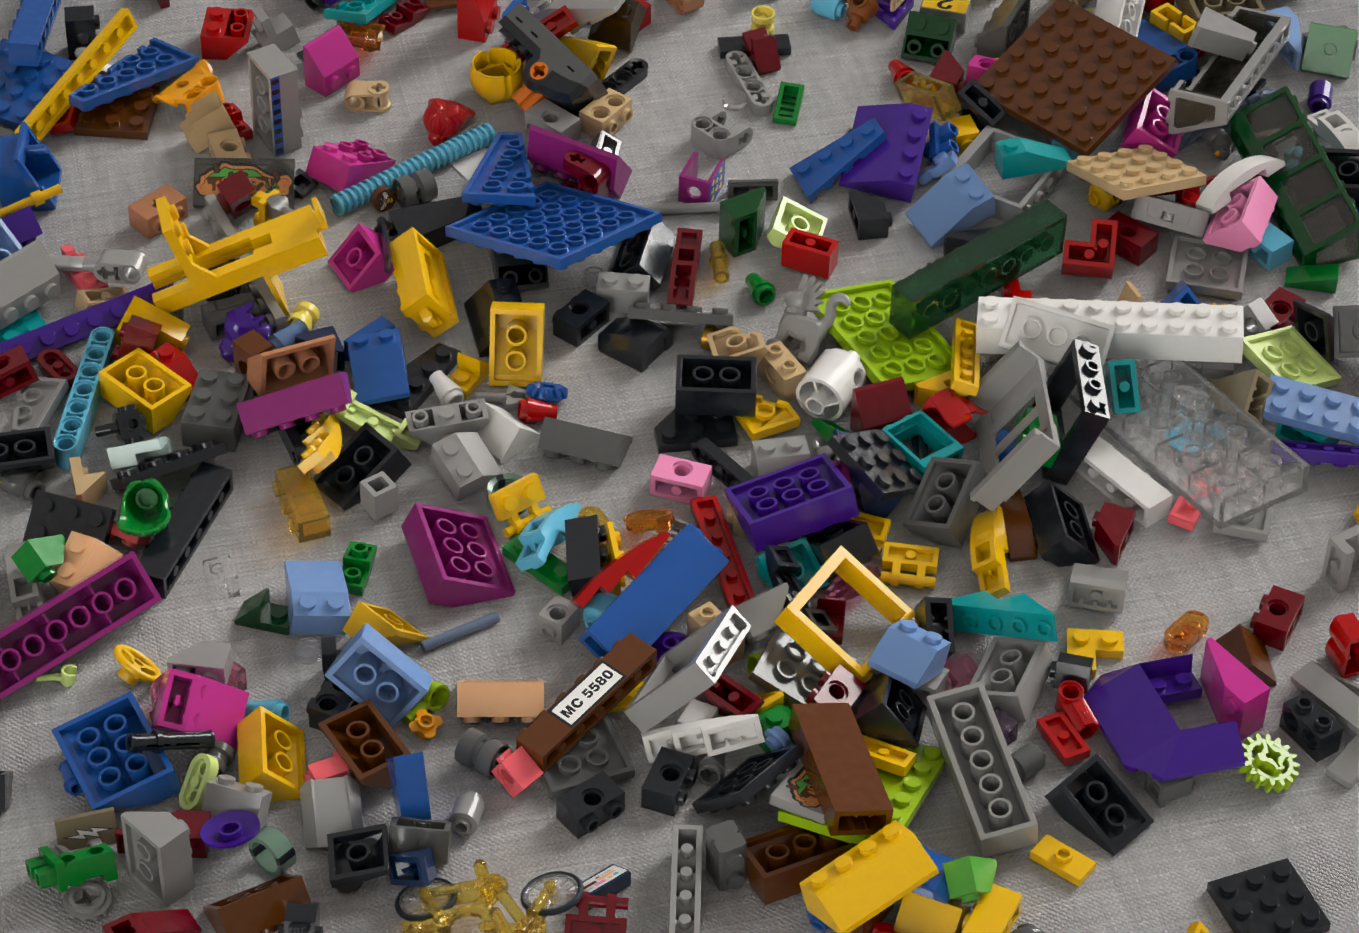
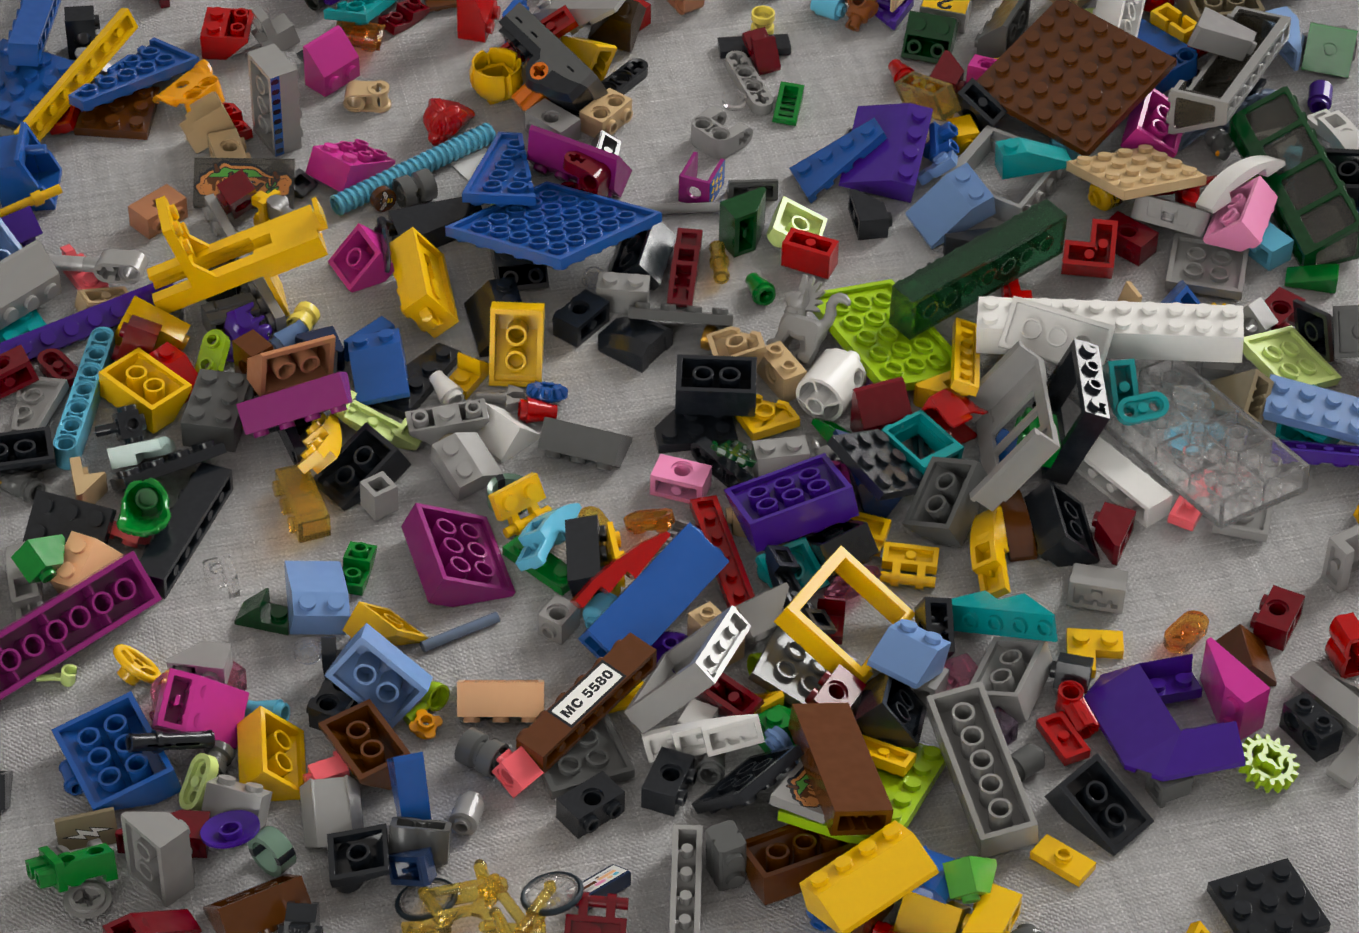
none -> lime plate [195,329,230,373]
none -> dark green piece [710,440,757,467]
none -> teal plate [1115,391,1169,426]

